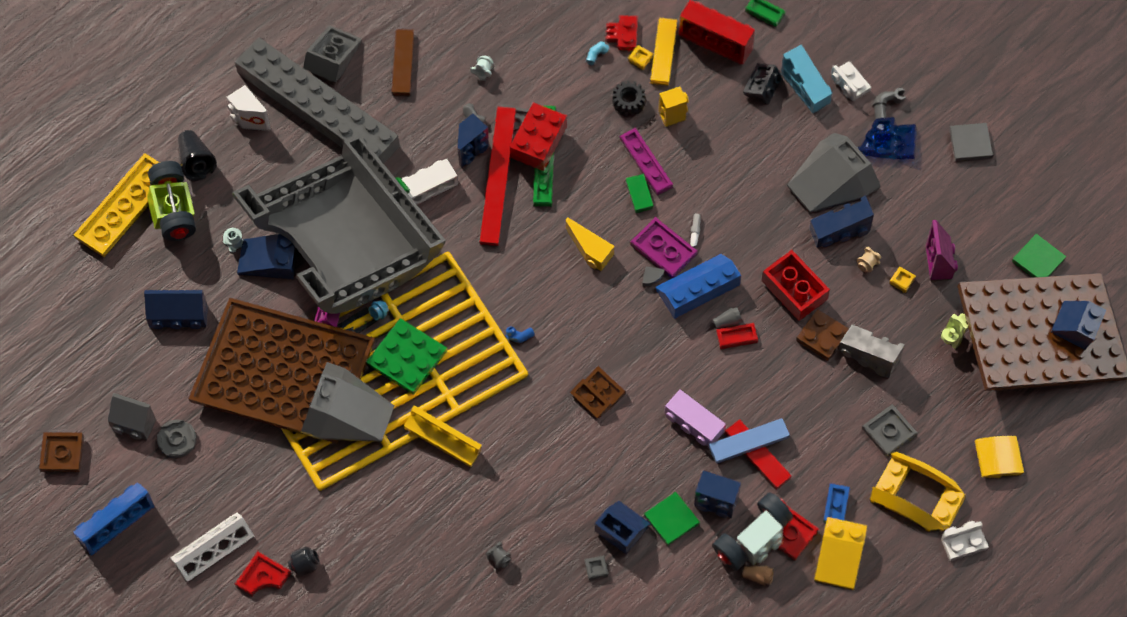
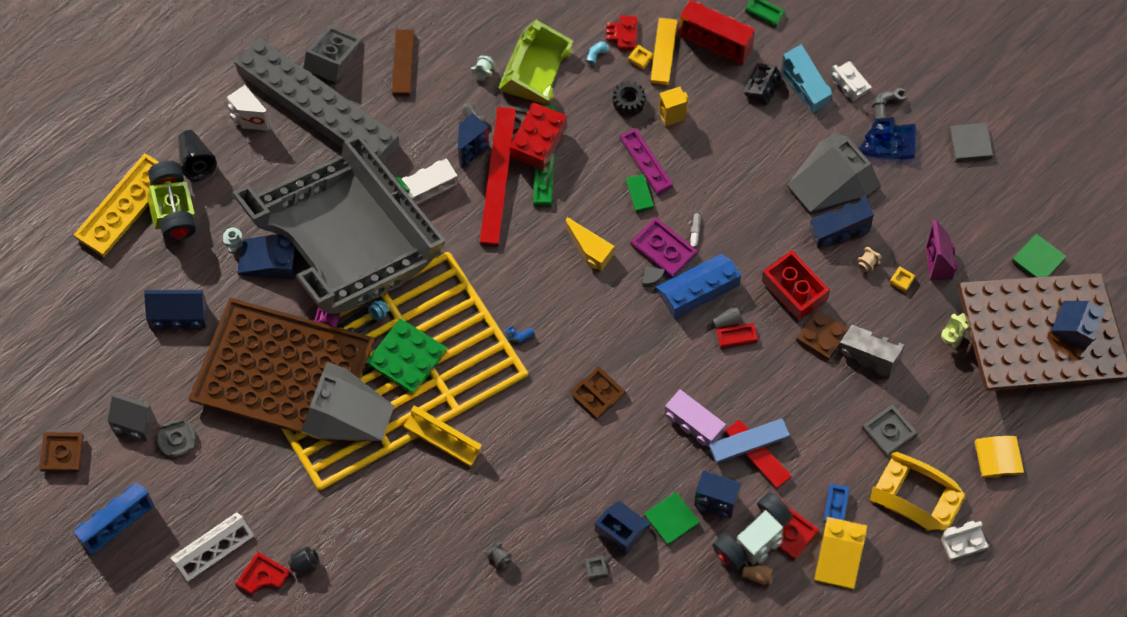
none -> lime windscreen [499,20,573,104]

